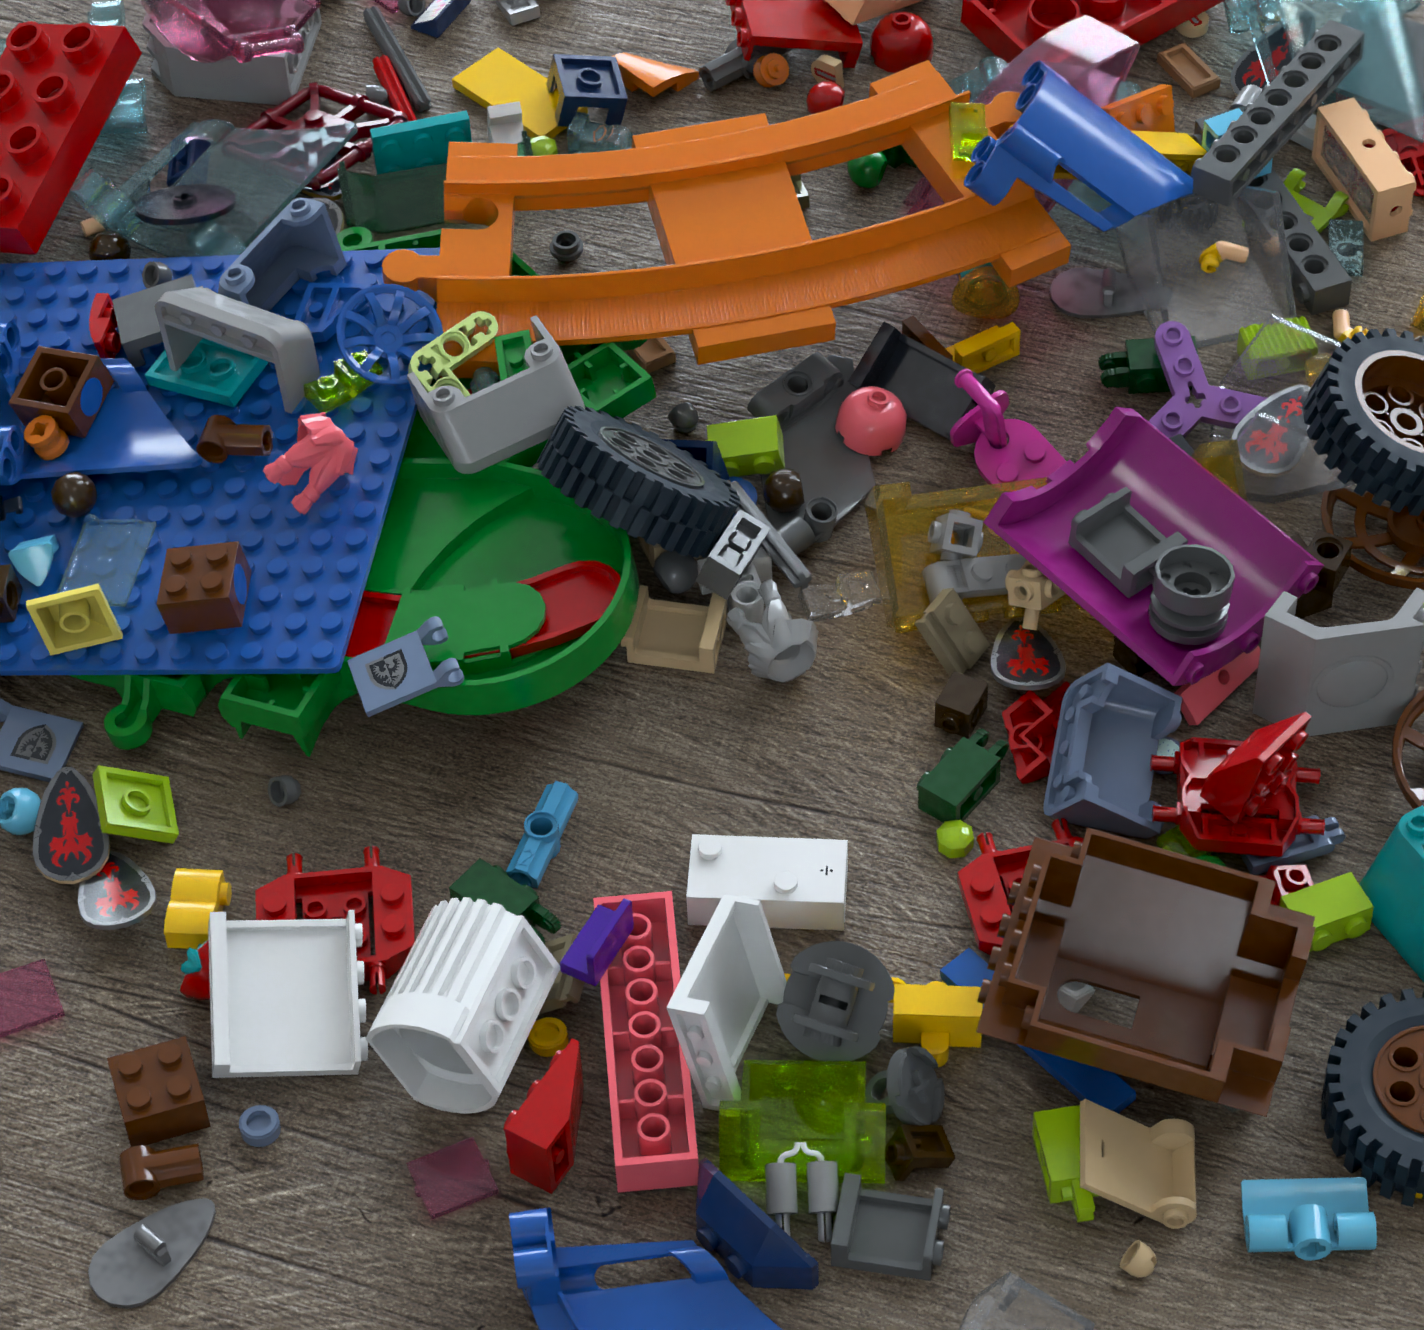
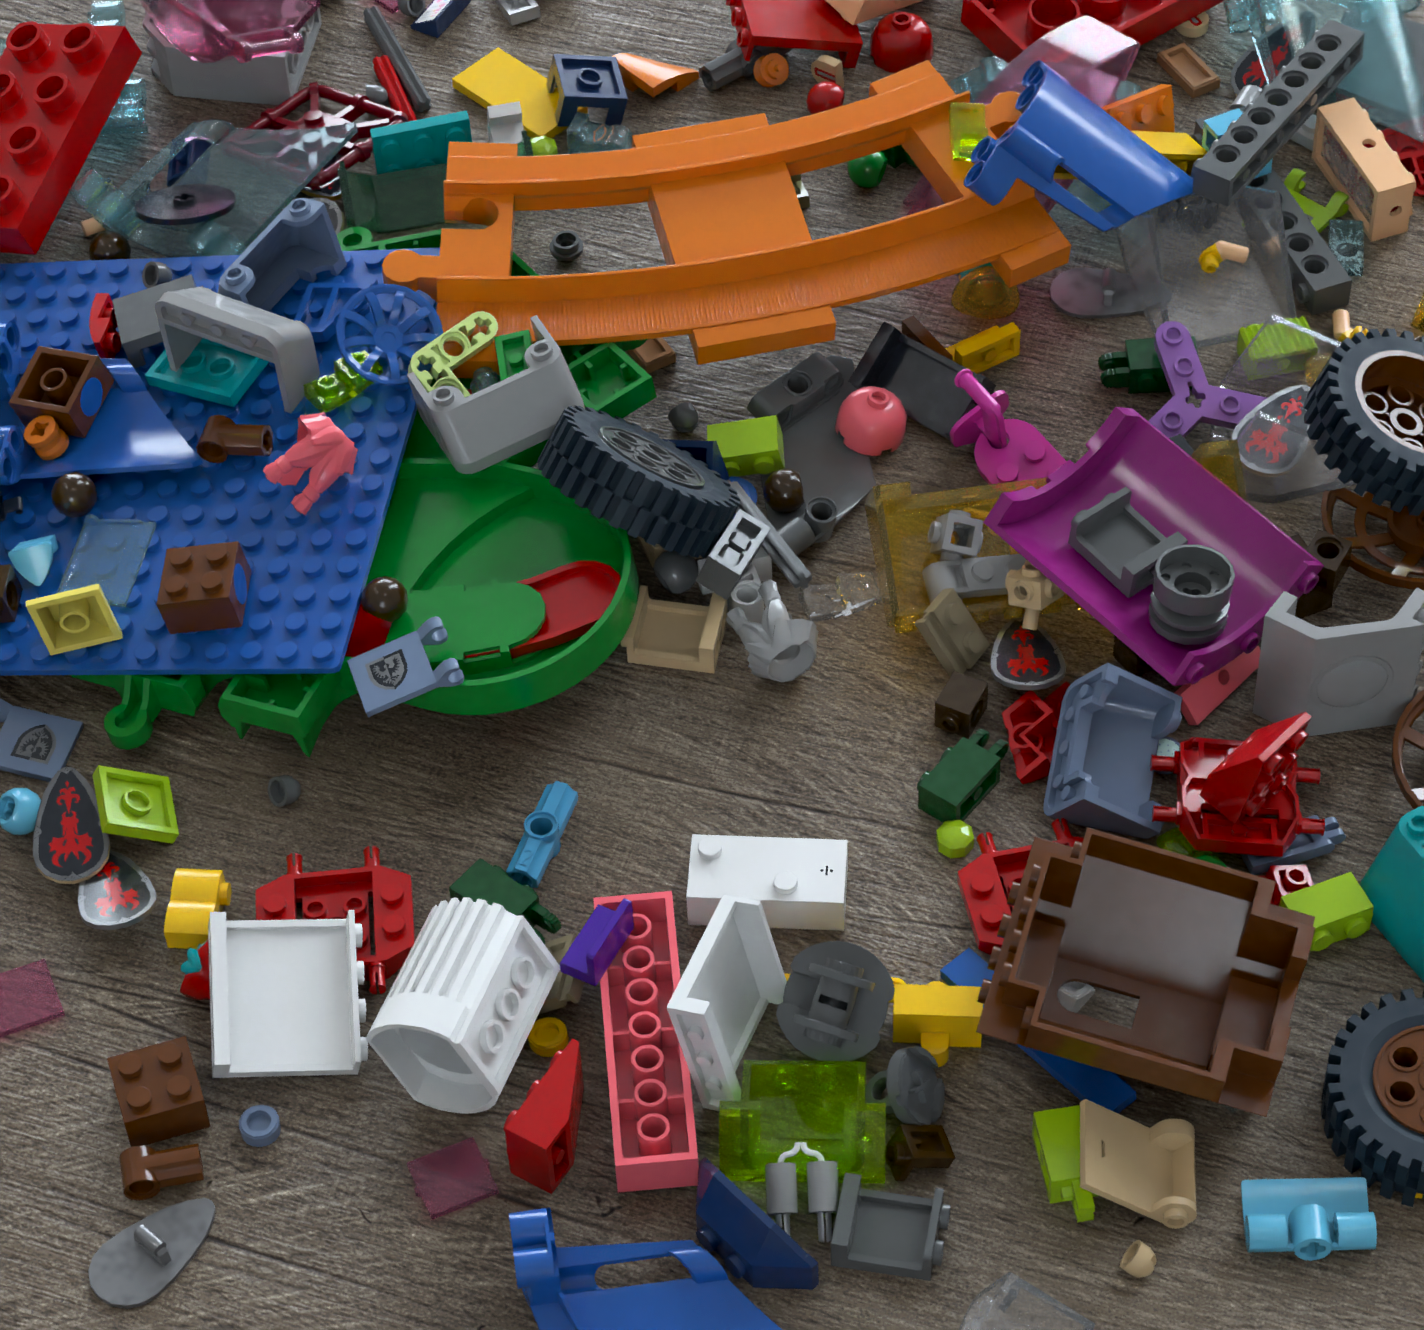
none -> dark brown piece [361,576,408,622]

